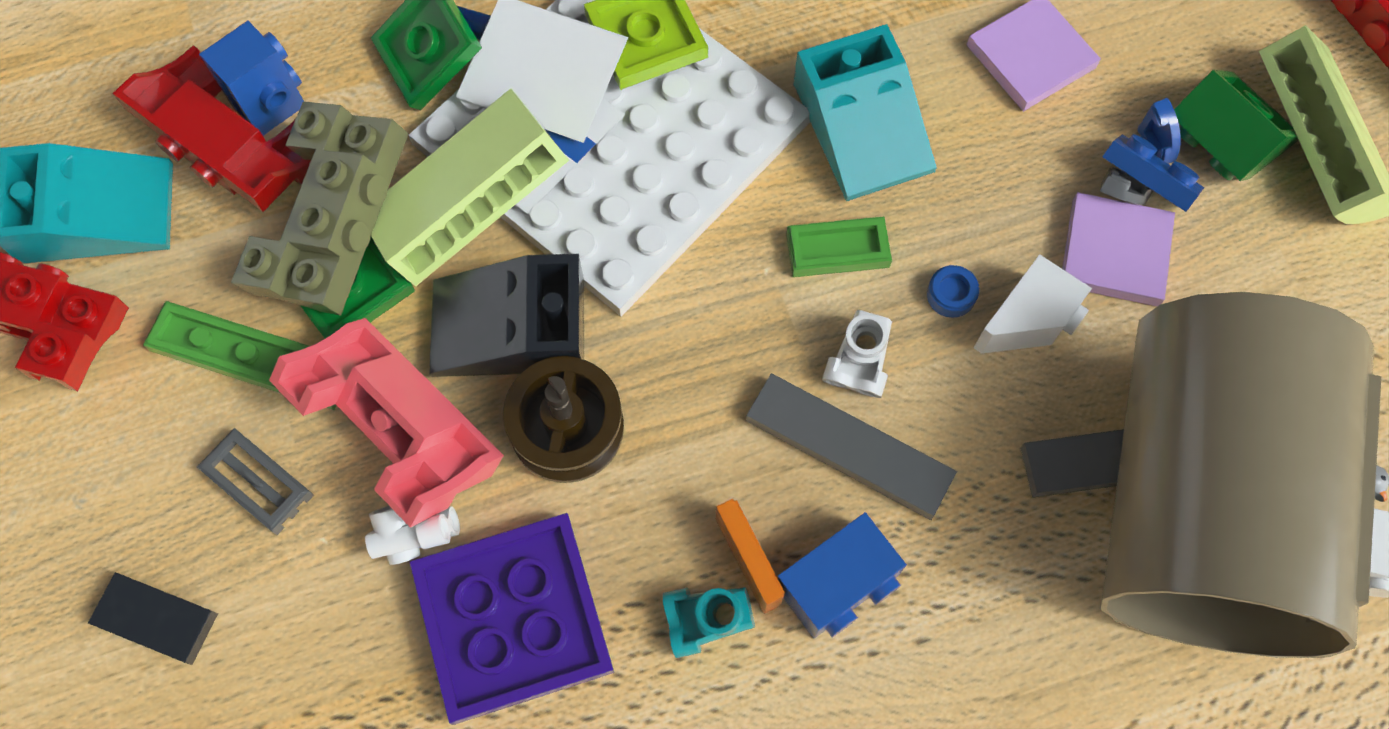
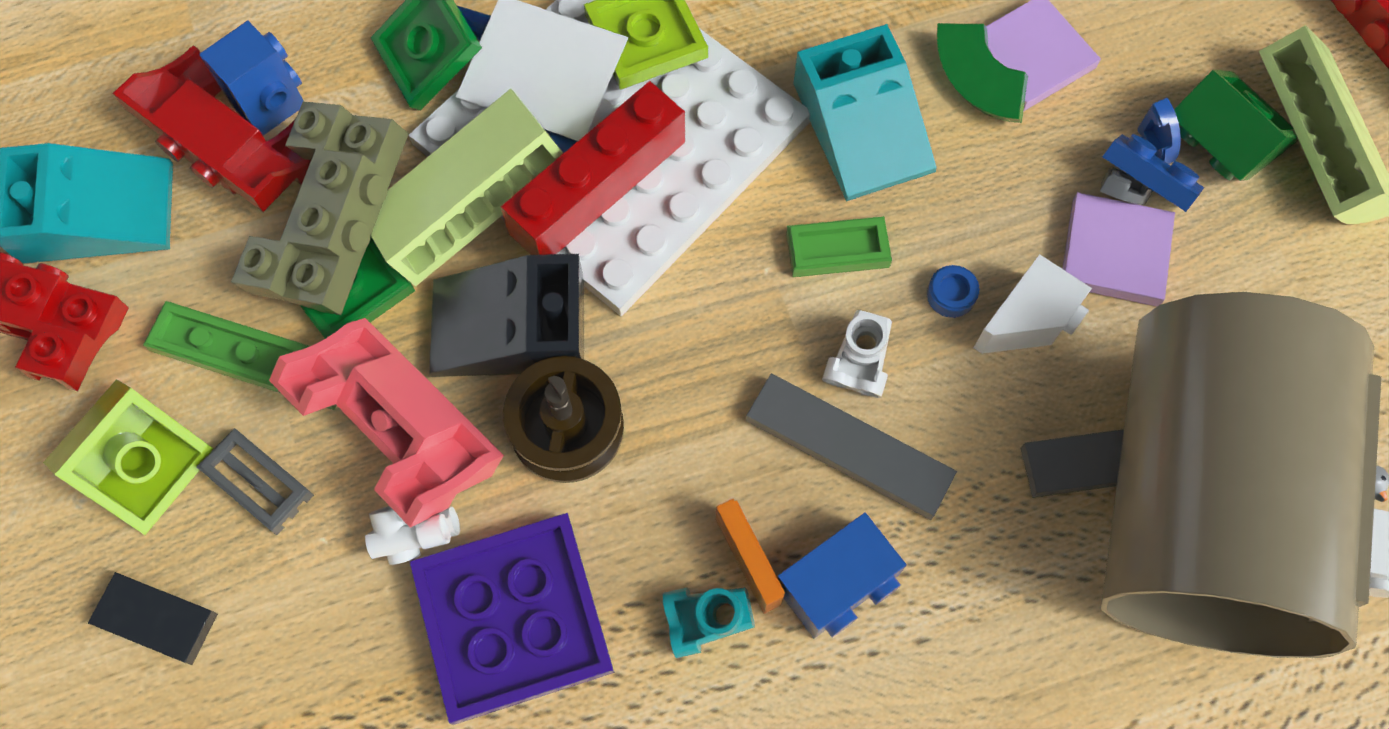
none -> lime slope [43,379,213,535]
none -> red brick [500,81,685,255]
none -> green tile [937,23,1028,123]

